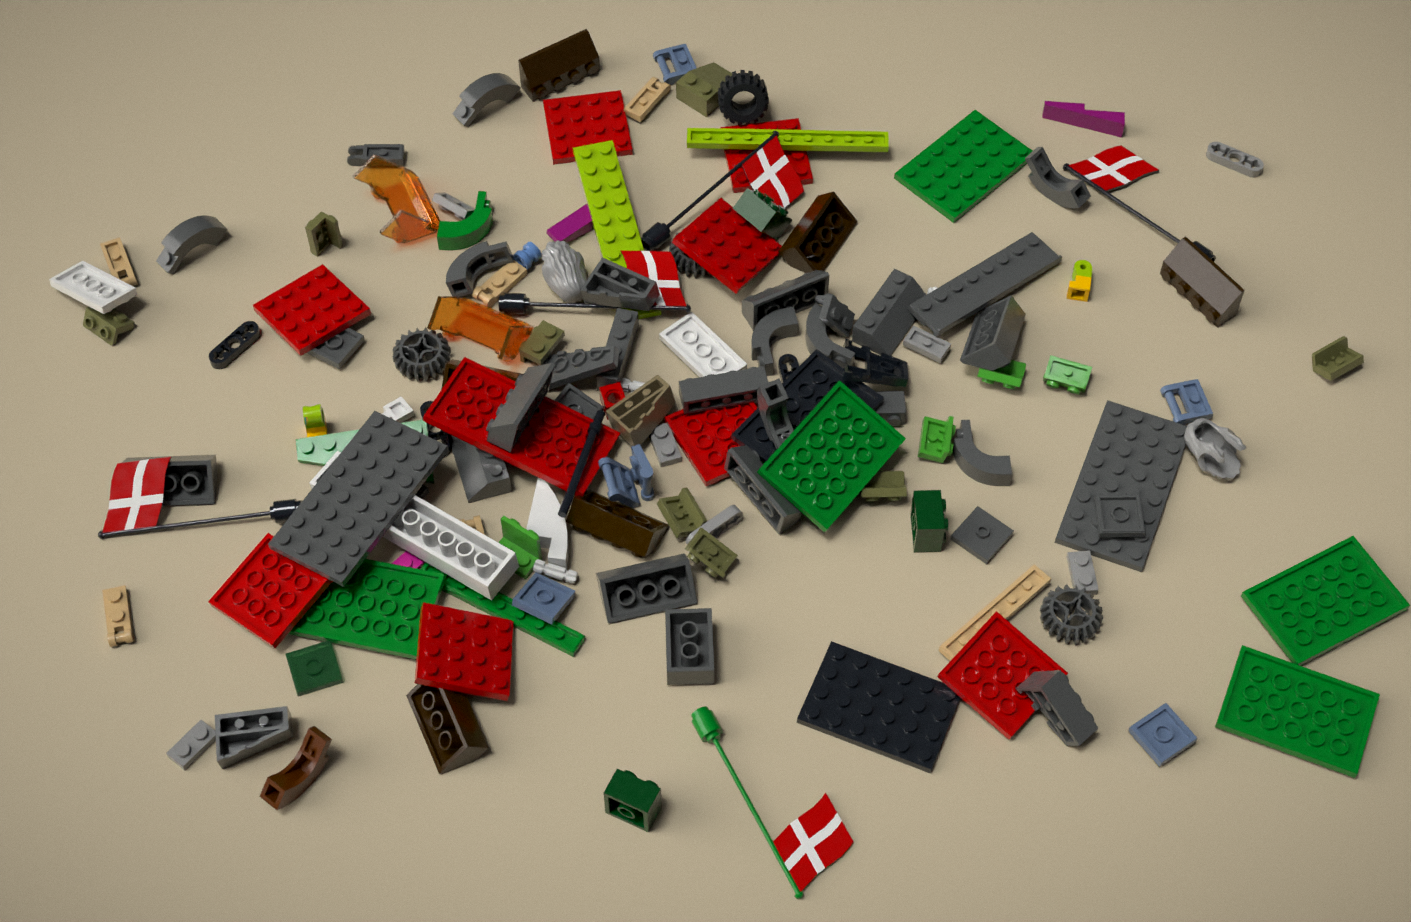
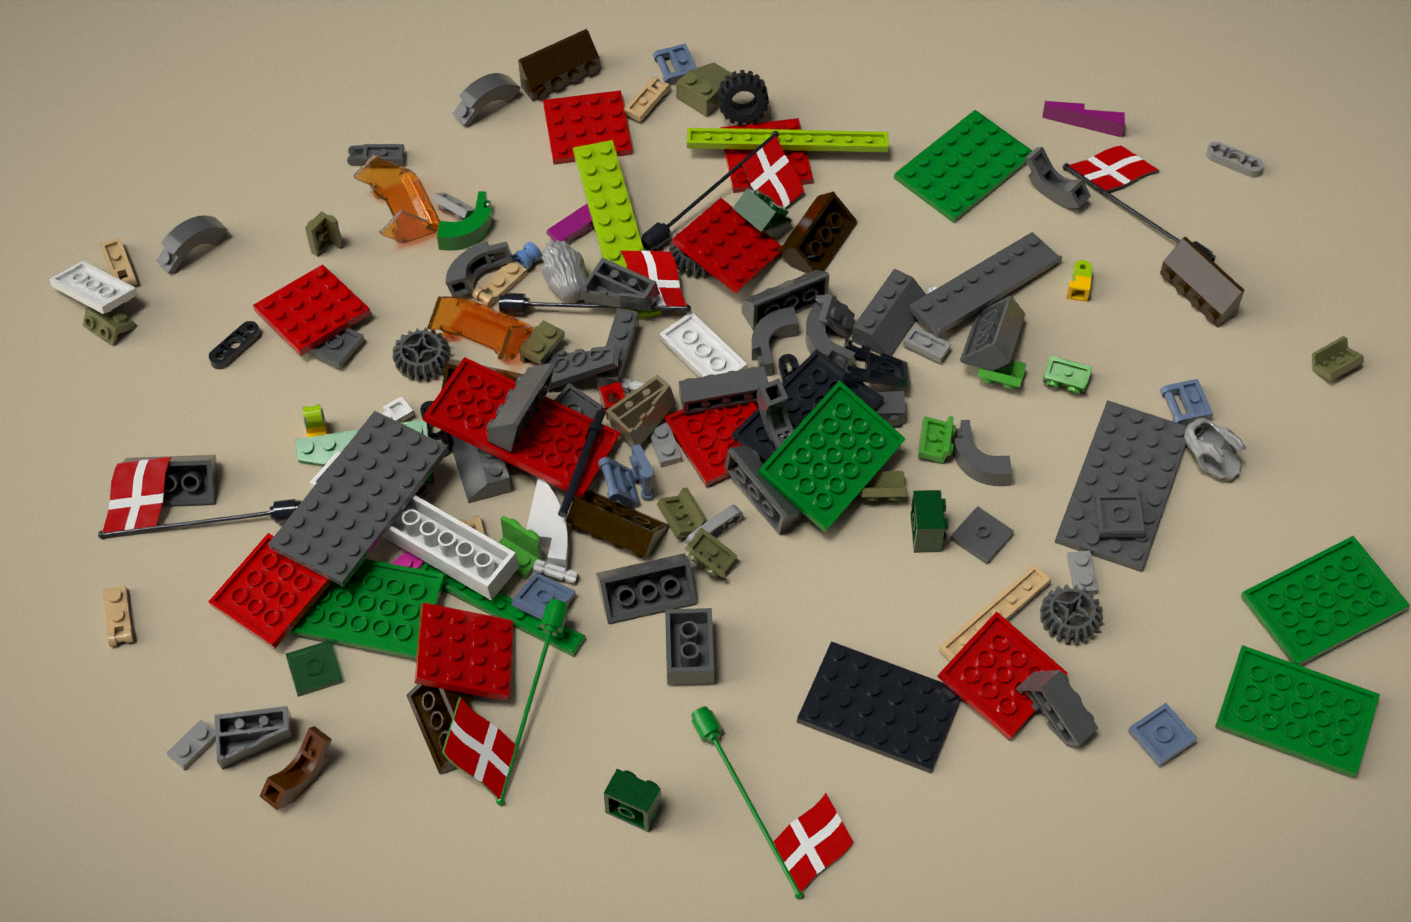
none -> flag [442,599,569,805]

